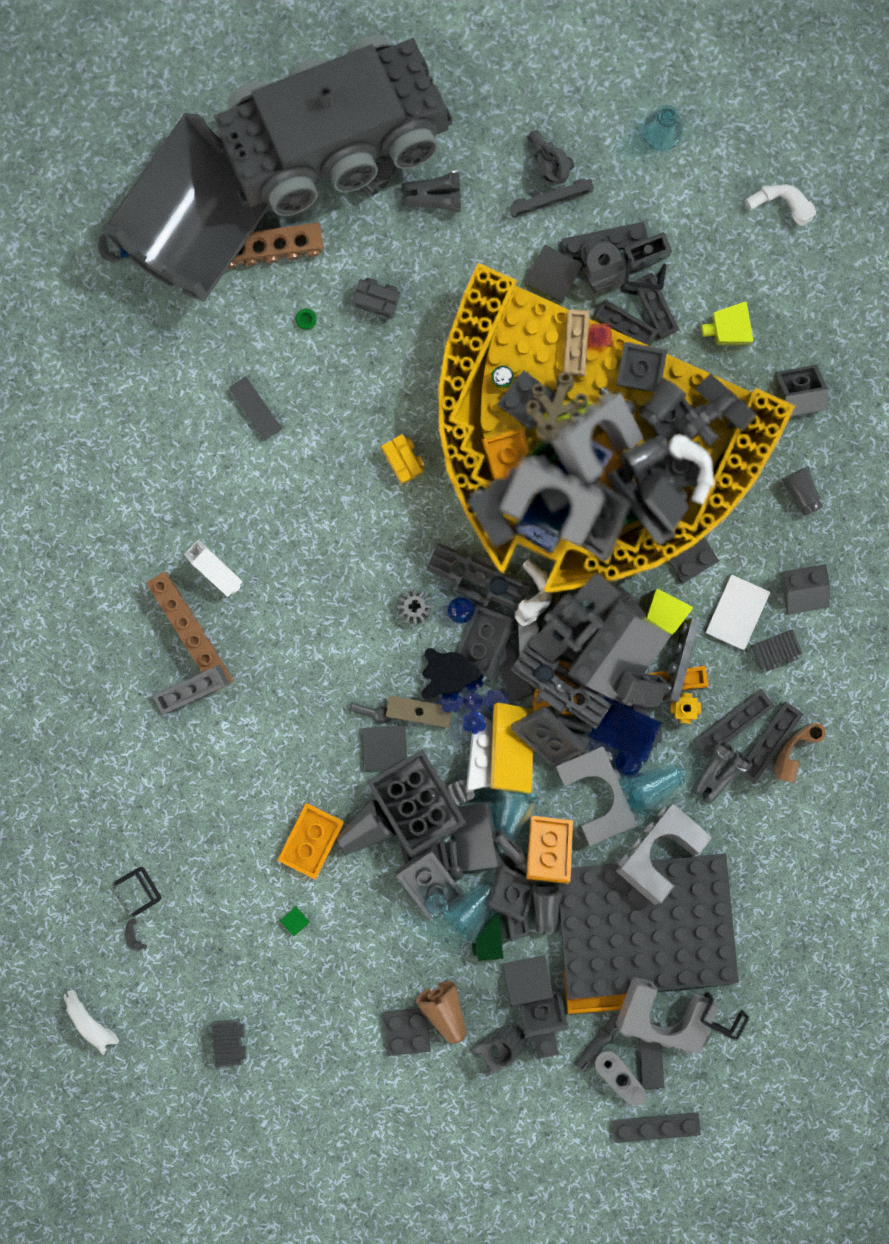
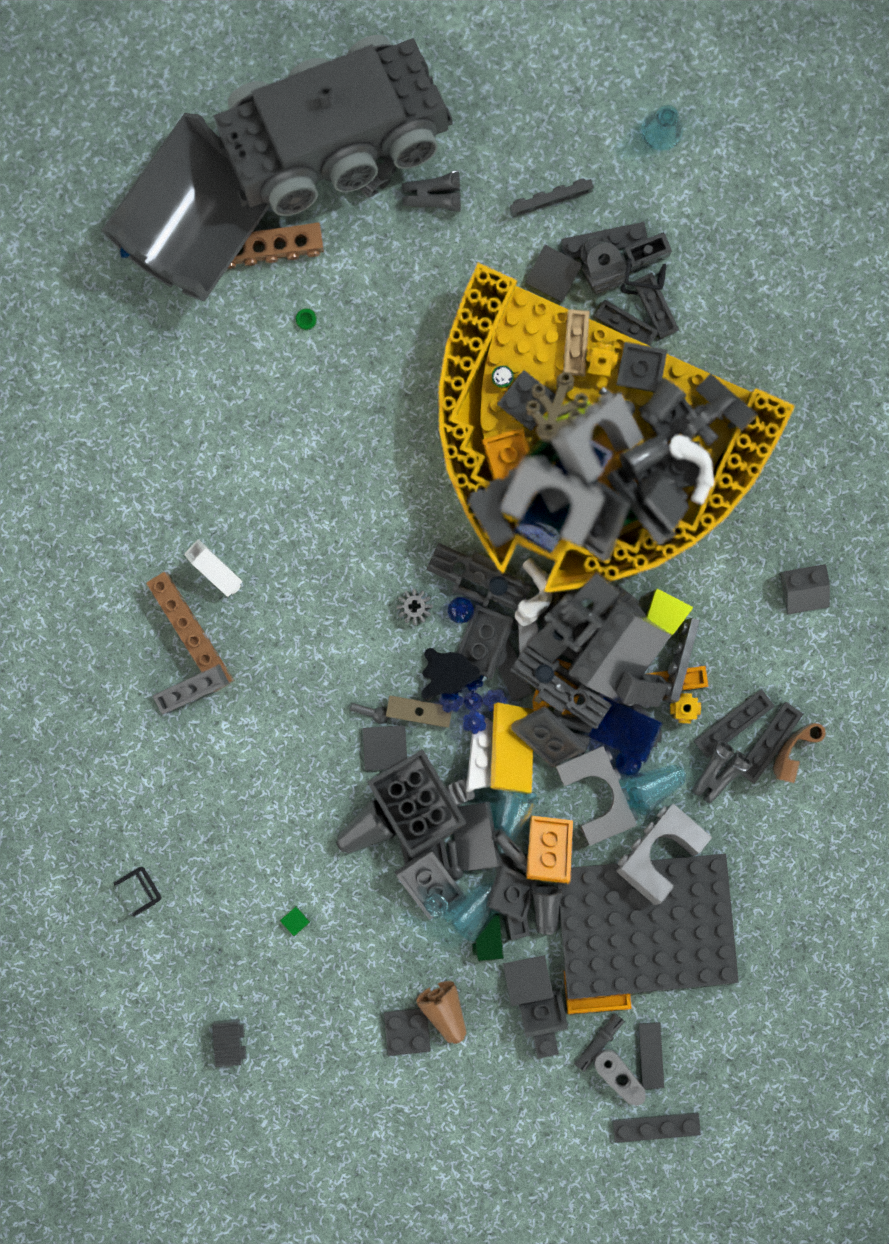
white piece [63,990,119,1055] -> none
dark grey piece [98,233,120,262] -> none
dark grey piece [125,919,147,950] -> none
dark grey tile [229,376,282,440] -> none
light orange plate [277,802,345,880] -> none
dark grey brick [352,278,401,319] -> none
yellow brick [381,434,425,485] -> none
dark grey piece [469,1024,528,1077] -> none
dark grey pin [527,130,574,186] -> none
clear pink plate [589,324,612,347] -> none
light grey arch [616,977,718,1054] -> none
dark grey plate [668,537,719,584] -> none
black piece [700,992,749,1041] -> none
neon yellow torso [701,301,753,345] -> none
white tile [705,575,770,650] -> none
white piece [745,184,816,225] -> none
dark grey brick [751,629,802,671] -> none
dark grey slope [775,365,828,416] -> none
dark grey plant [781,466,823,516] -> none
none -> yellow brick [586,340,618,377]

